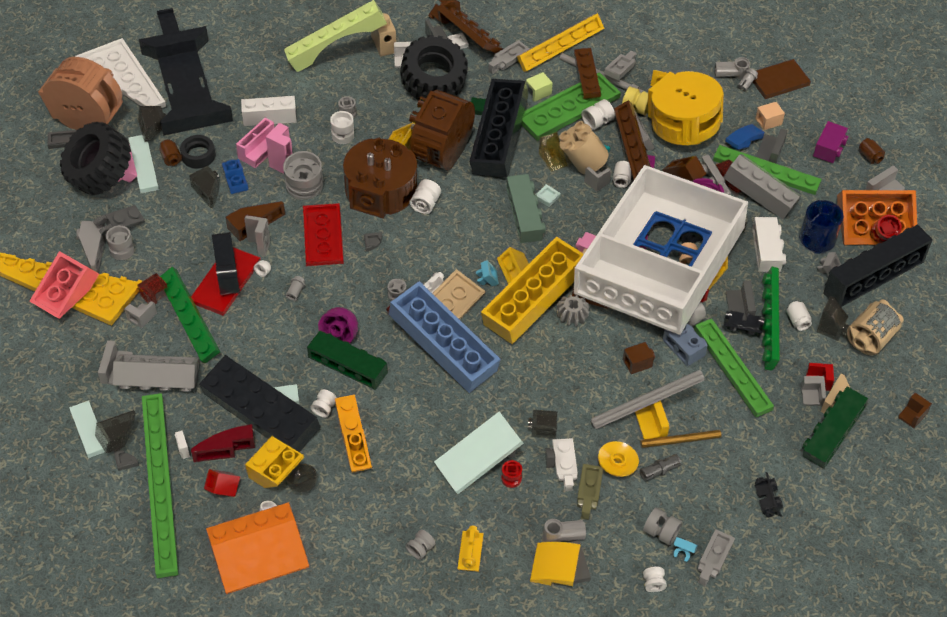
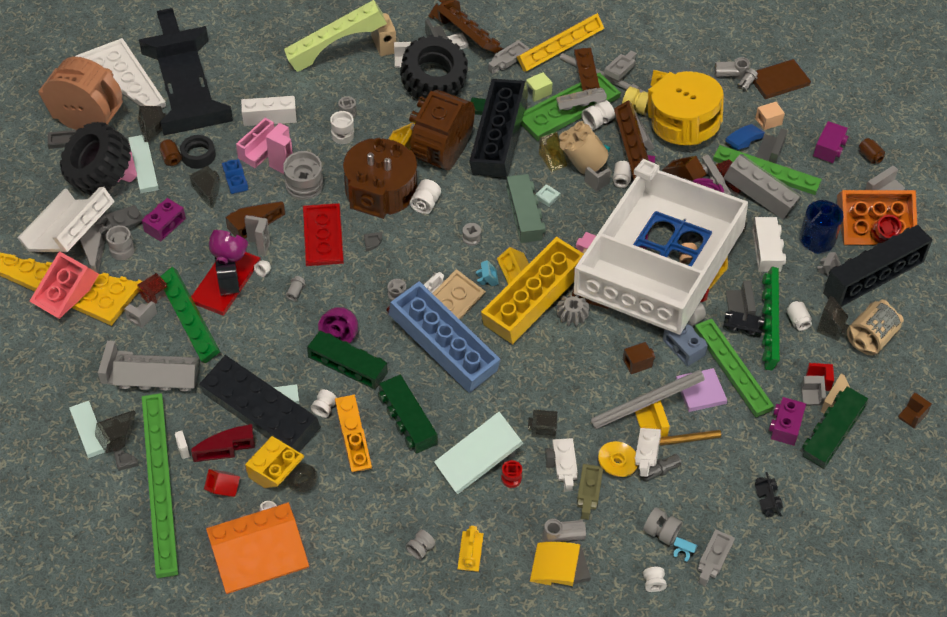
none -> white panel [18,187,115,252]
none -> magenta brick [142,198,186,242]
none -> magenta cylinder [209,230,248,265]
none -> dark green brick [378,374,438,454]
none -> light grey wheel [462,223,481,246]
none -> light grey hinge [556,87,607,110]
none -> white tile [634,159,660,181]
none -> white hinge [635,428,661,477]
none -> lavender tile [676,368,727,412]
none -> magenta brick [769,397,806,446]

